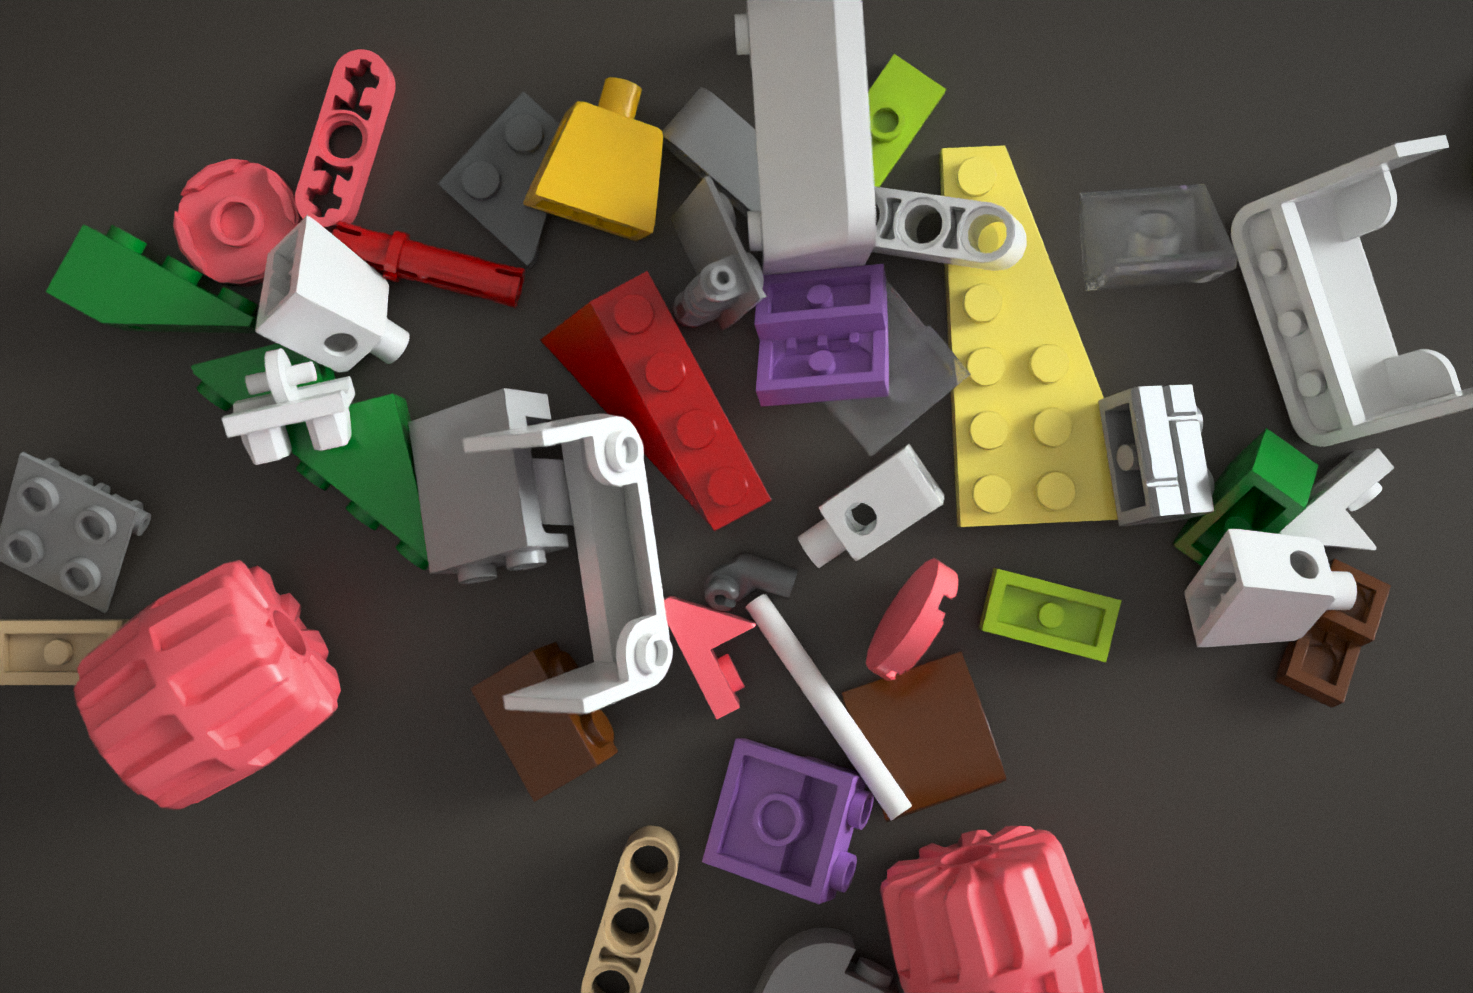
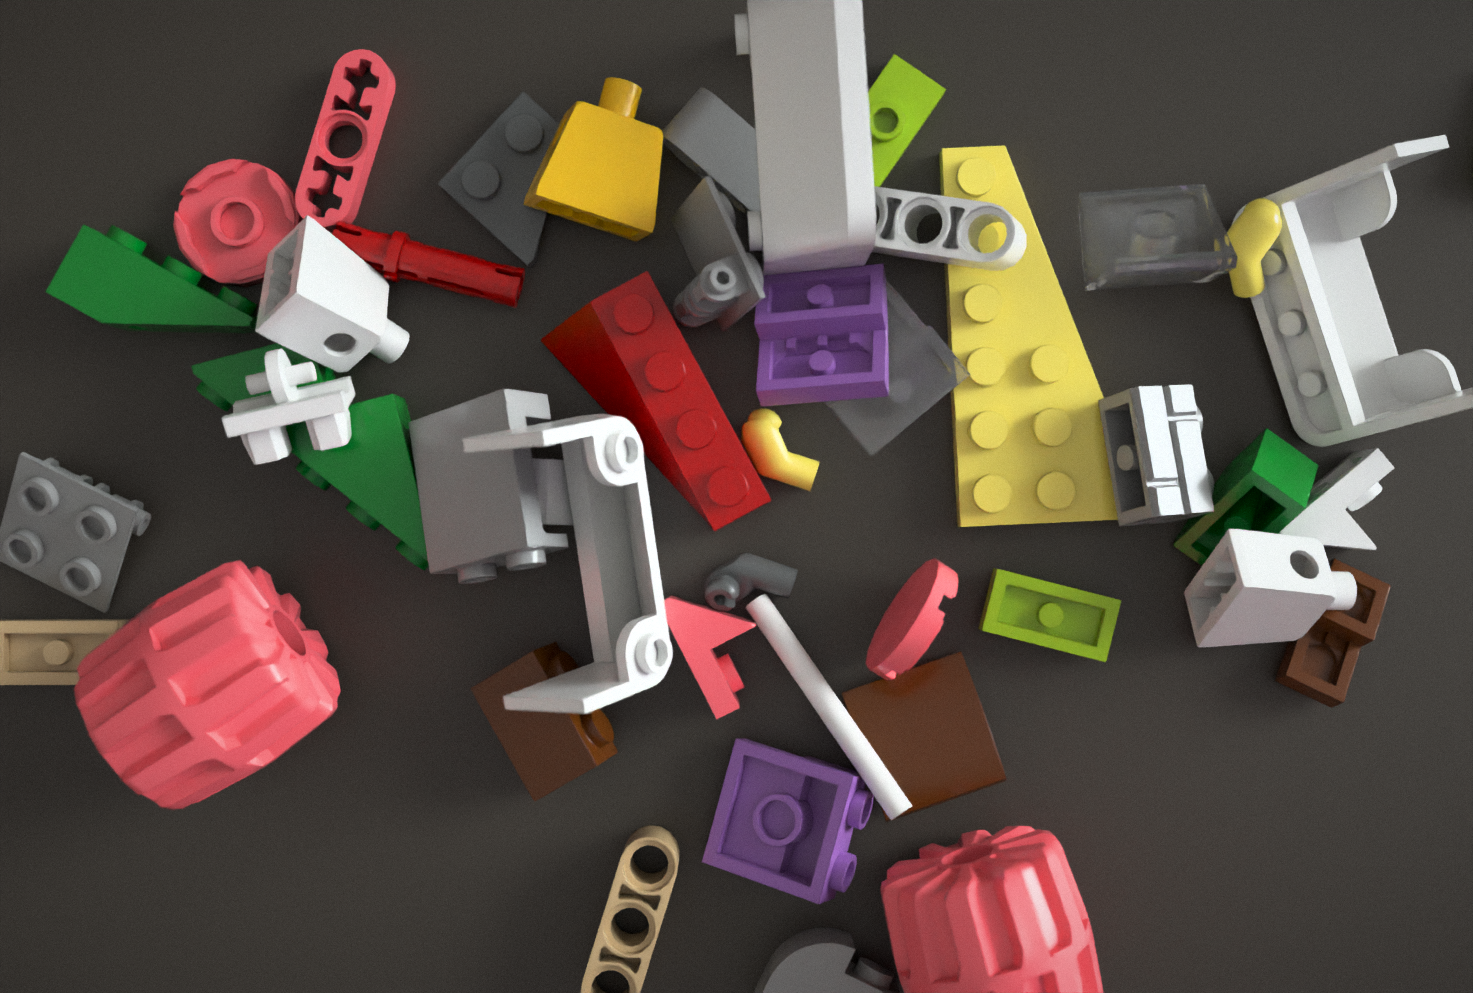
white torso [798,443,945,568] -> none
none -> light yellow arm [741,408,819,491]
none -> light yellow arm [1223,198,1282,298]

